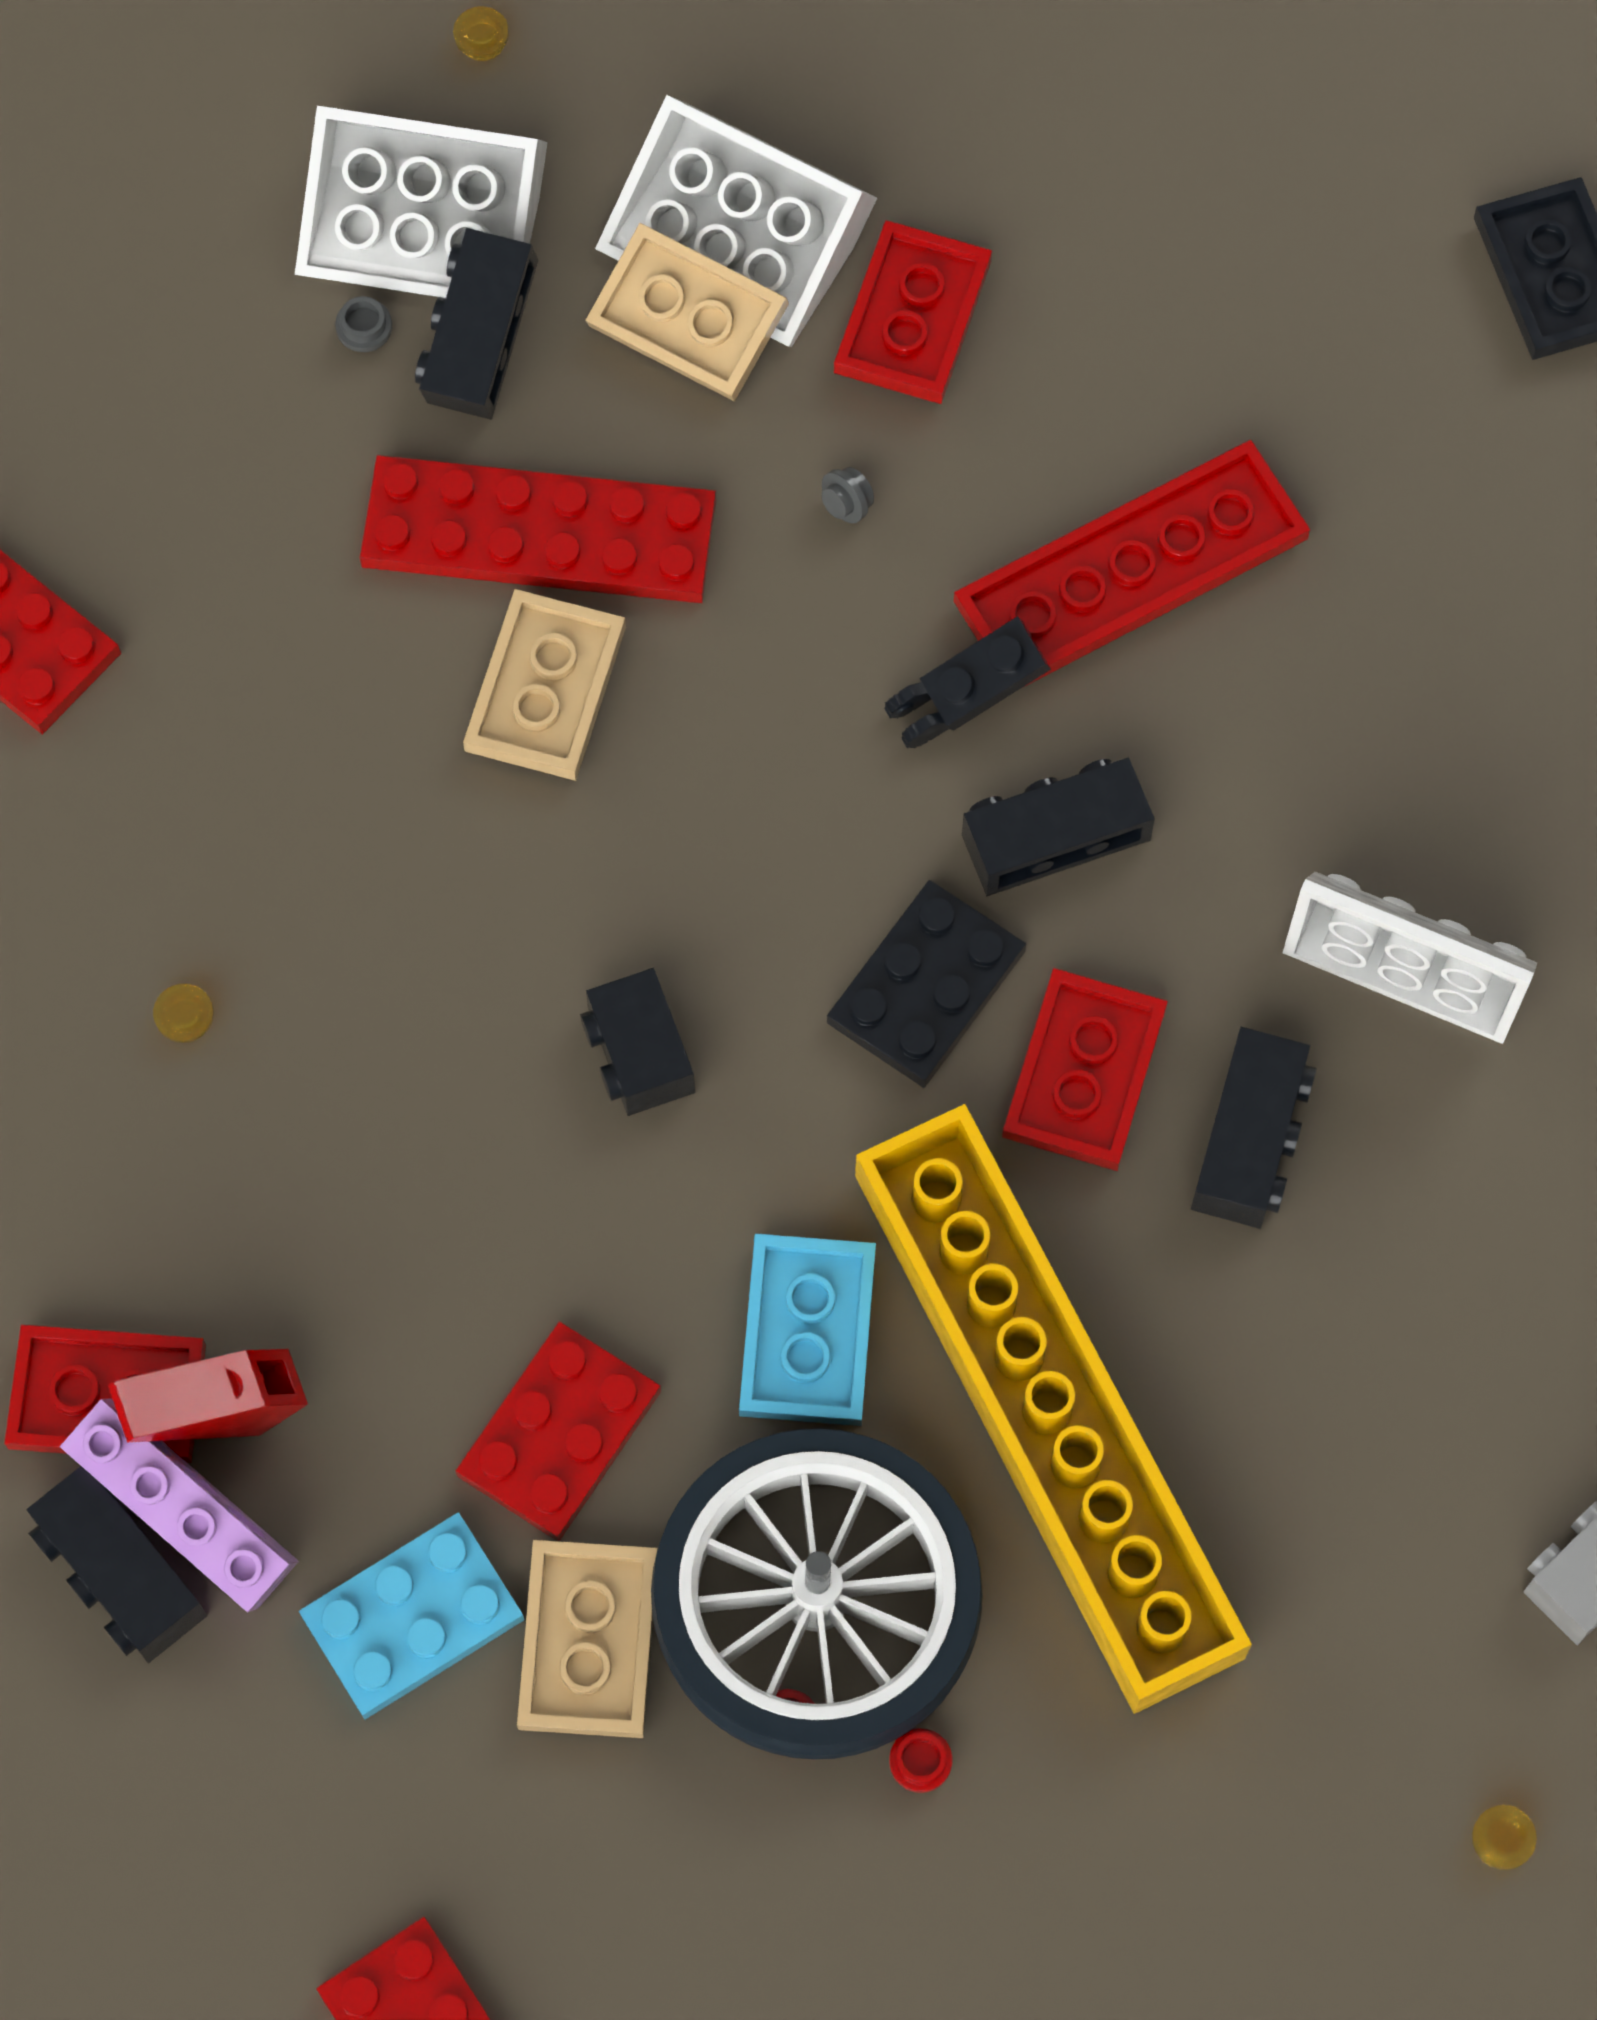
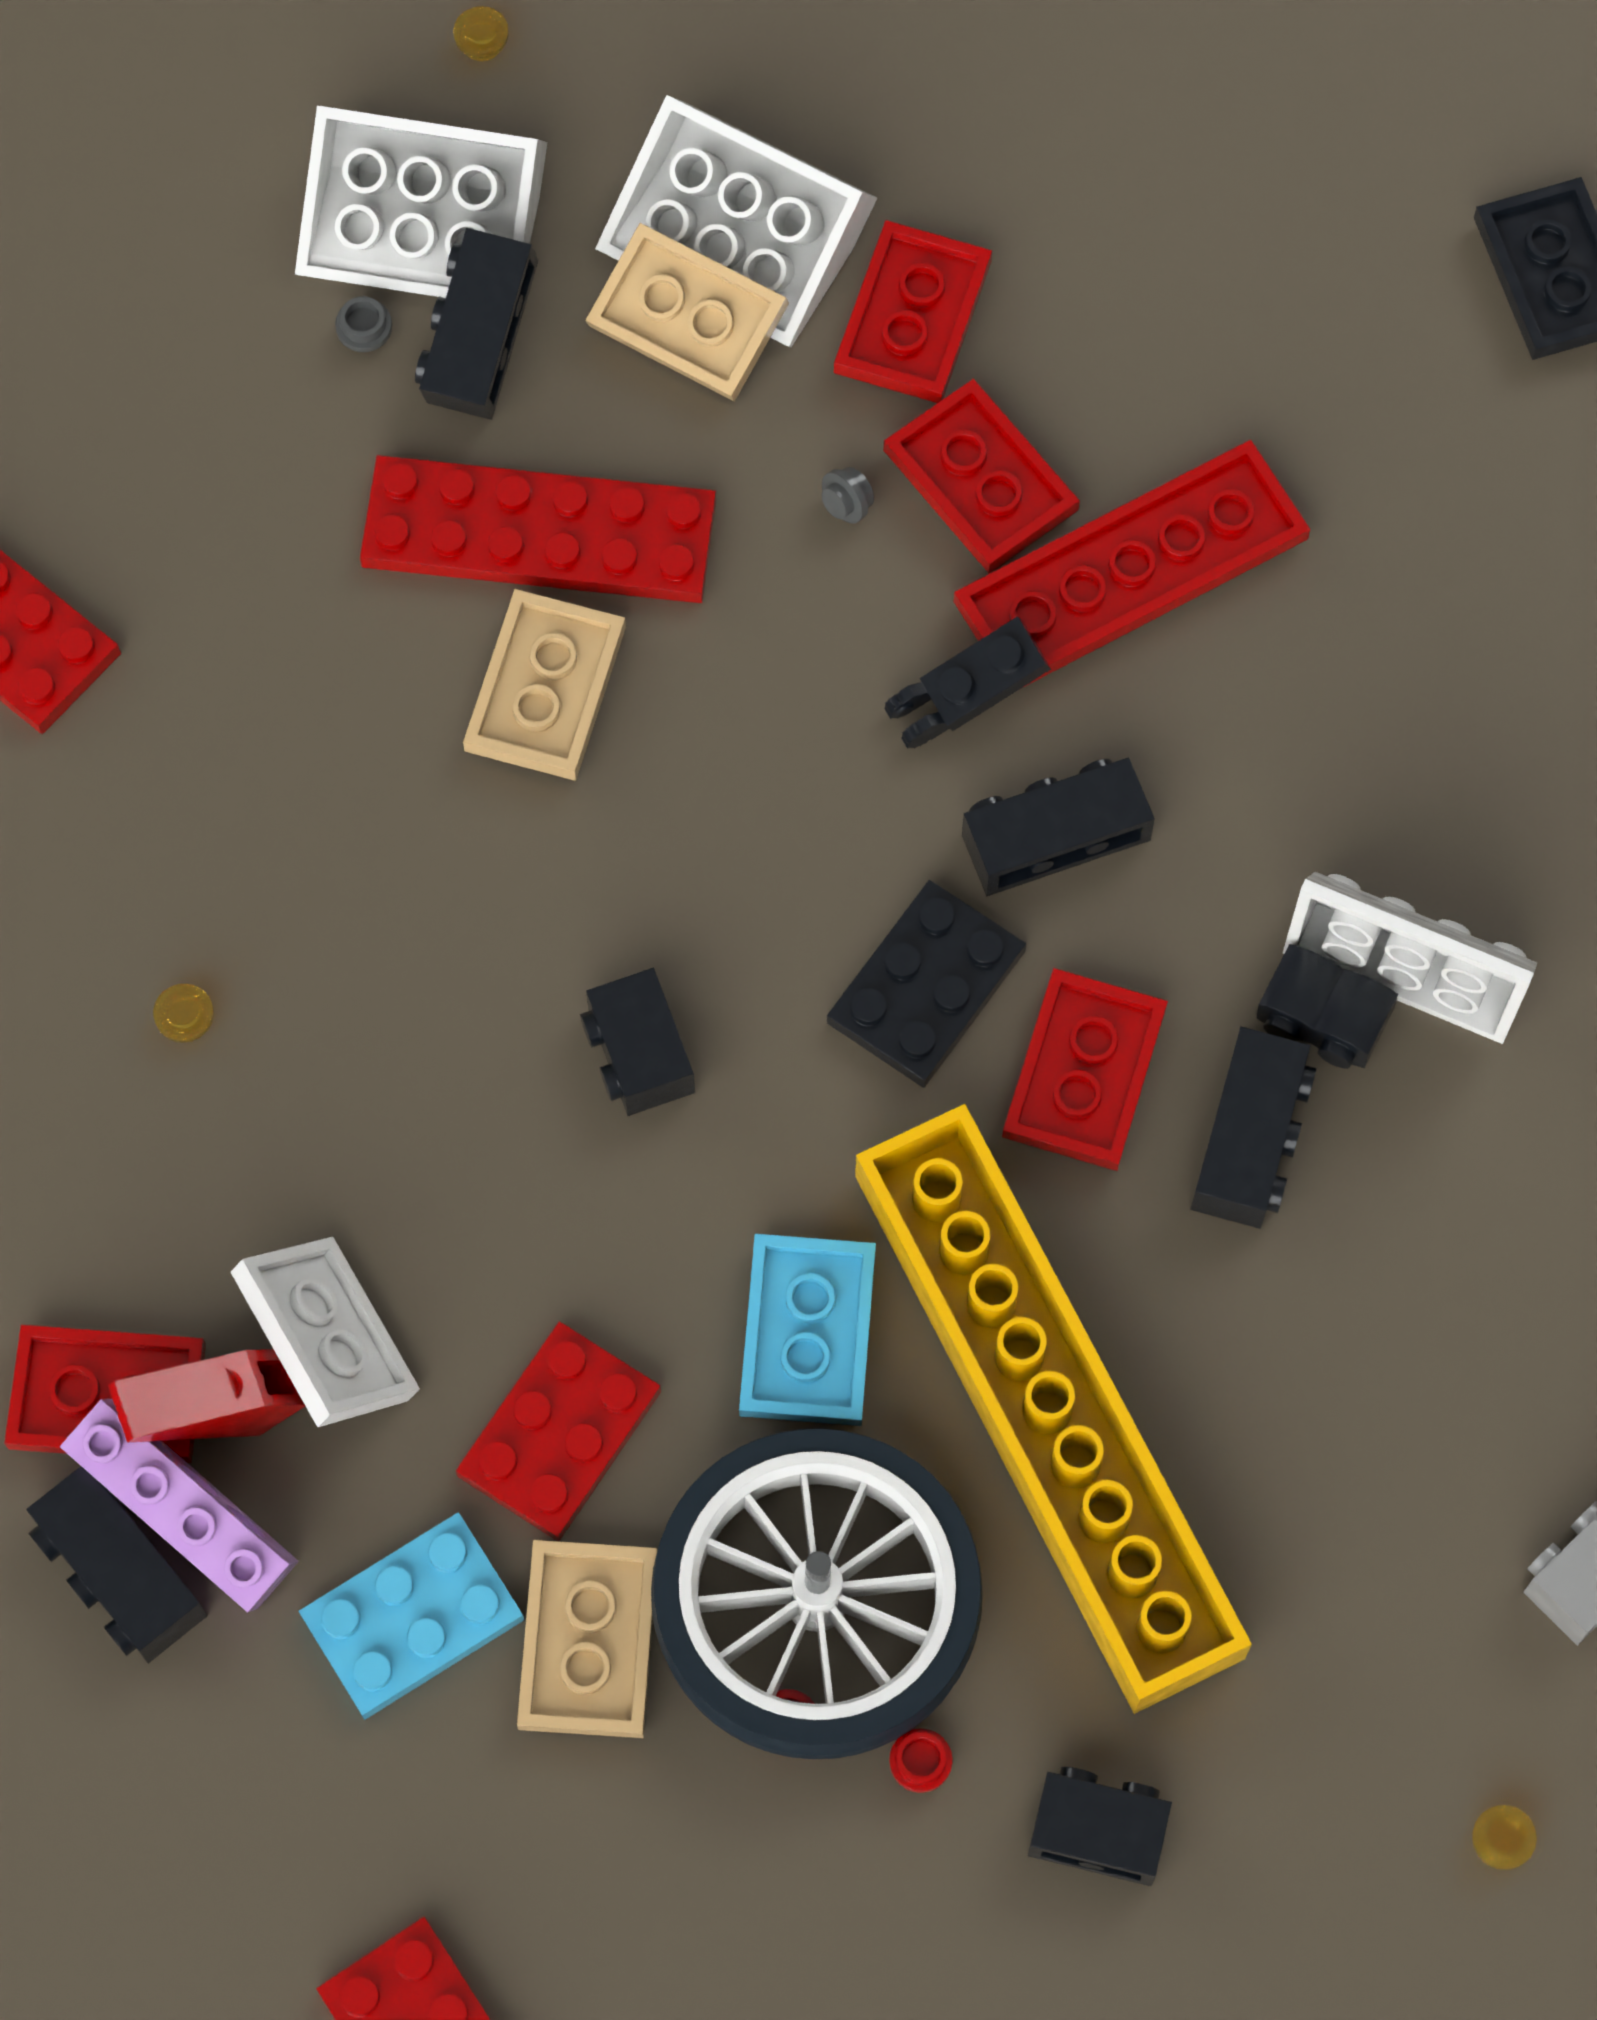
none -> white plate [231,1237,420,1427]
none -> red plate [883,378,1080,573]
none -> black brick [1028,1767,1172,1886]
none -> black brick [1256,944,1398,1069]

